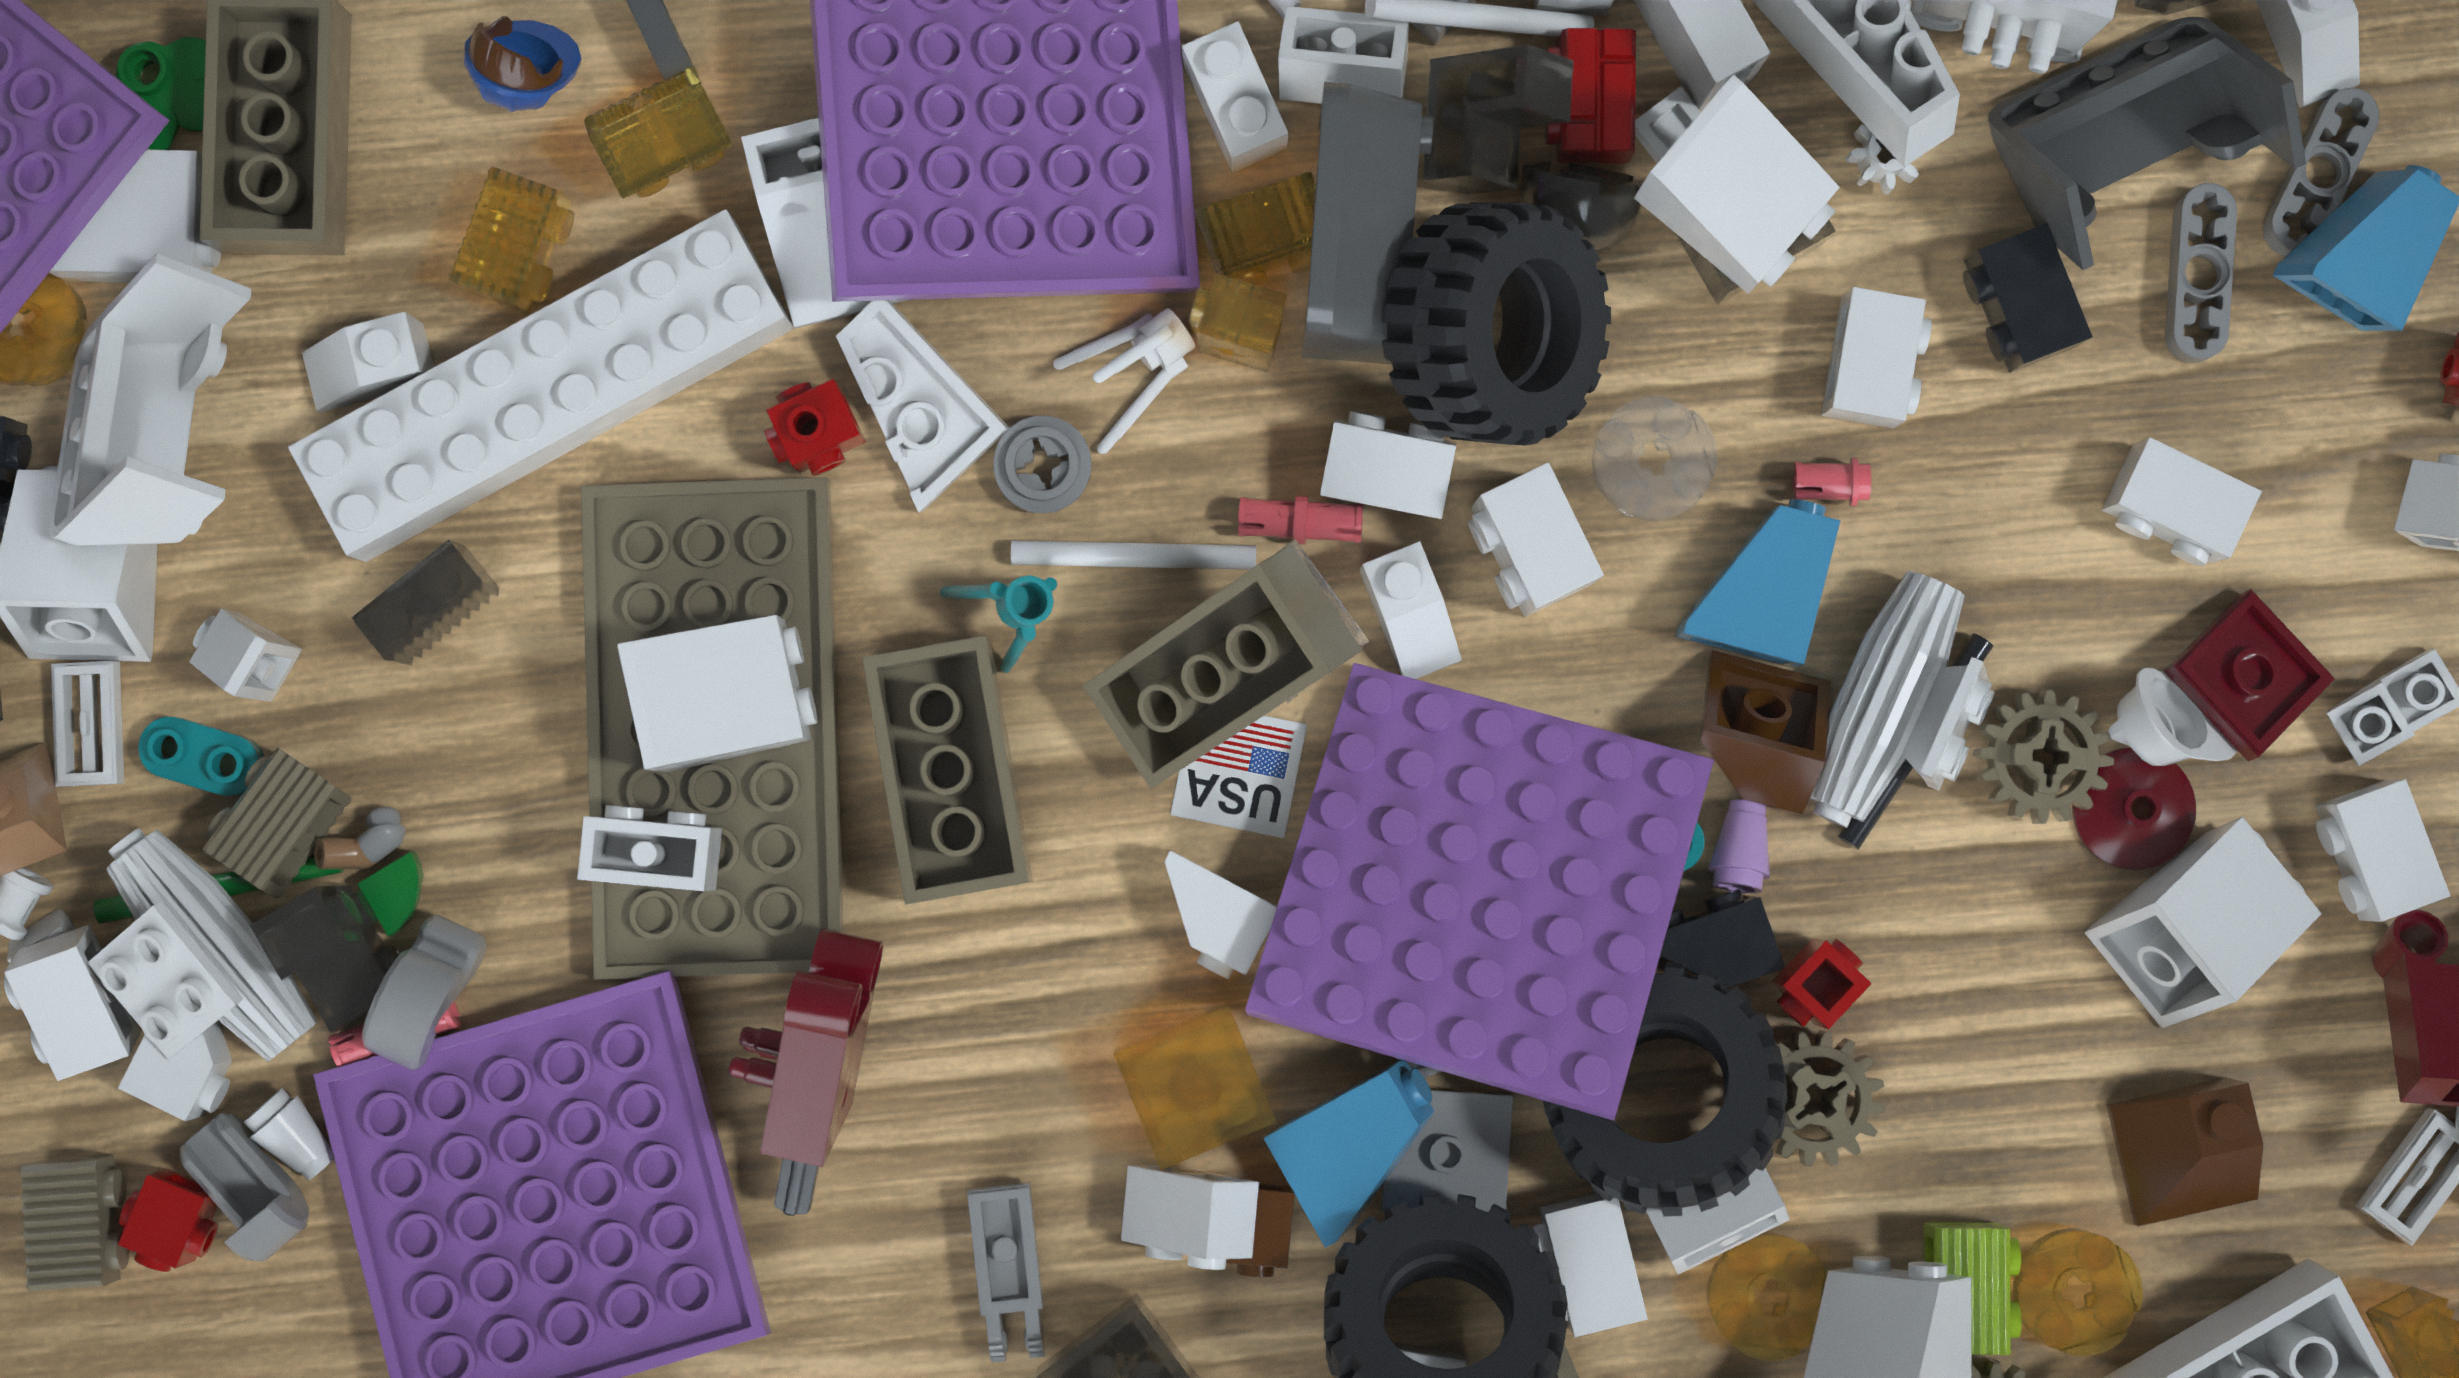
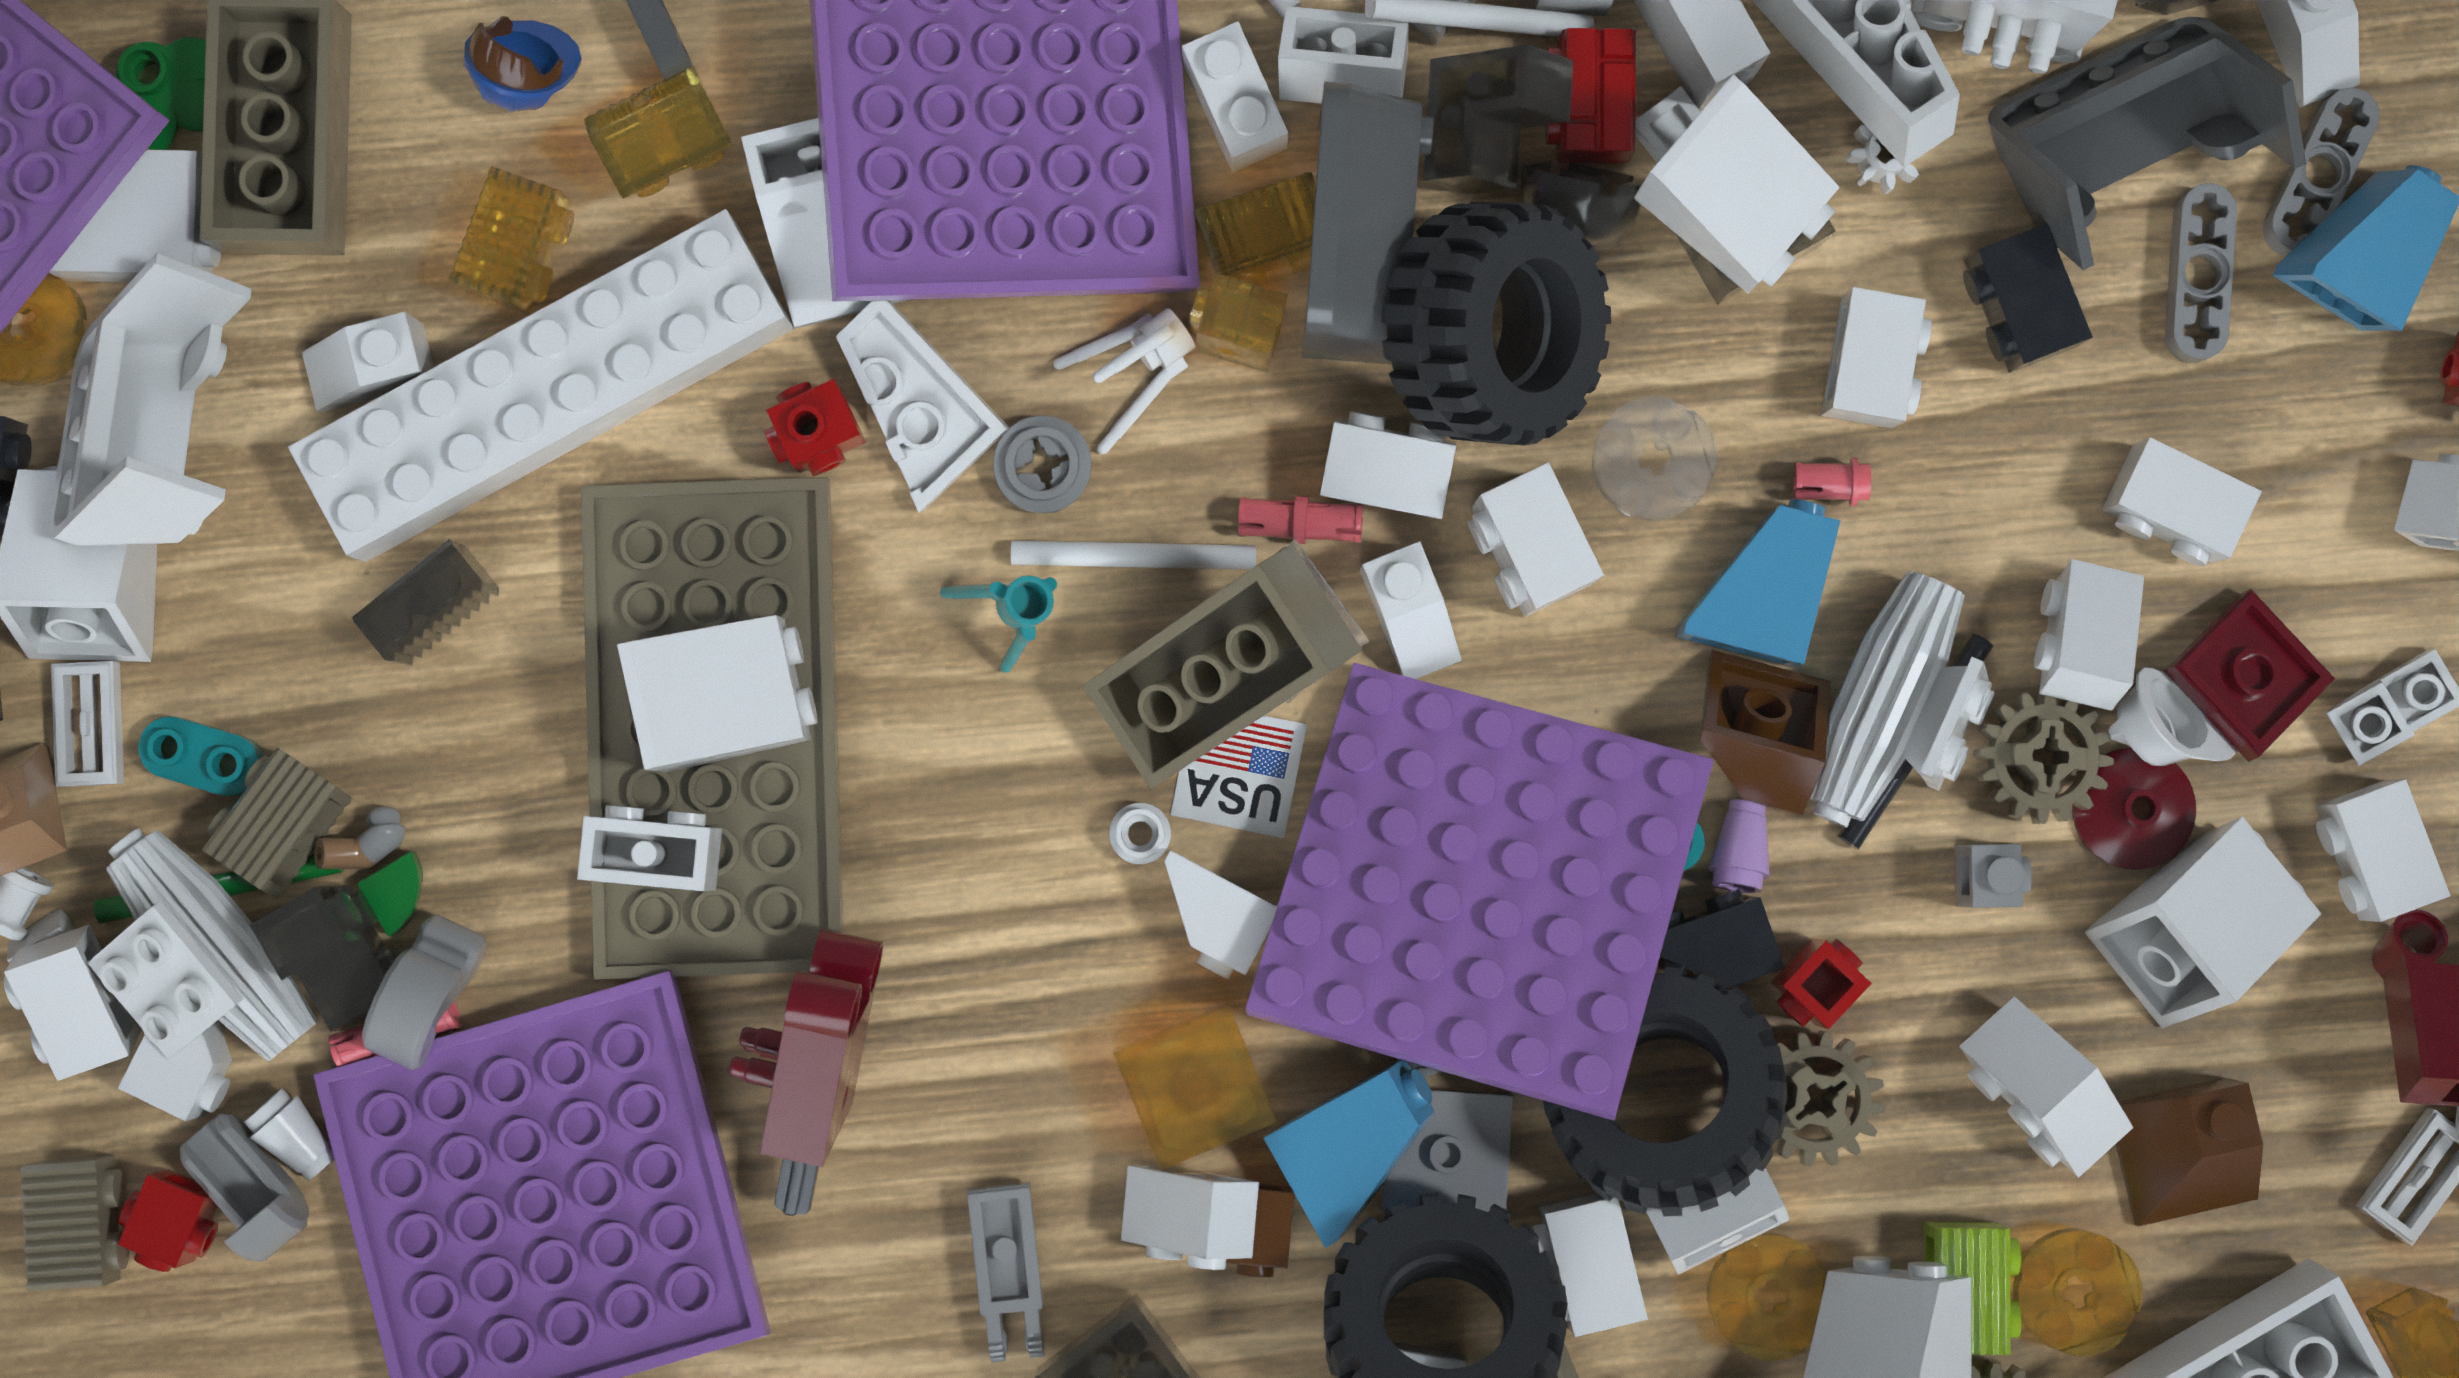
white slope [189,608,303,702] -> none
dark tan brick [862,635,1033,905] -> none
none -> white plate [1109,803,1171,864]
none -> light grey brick [1954,844,2032,908]
none -> white brick [1959,996,2133,1178]
none -> white brick [2034,559,2144,711]

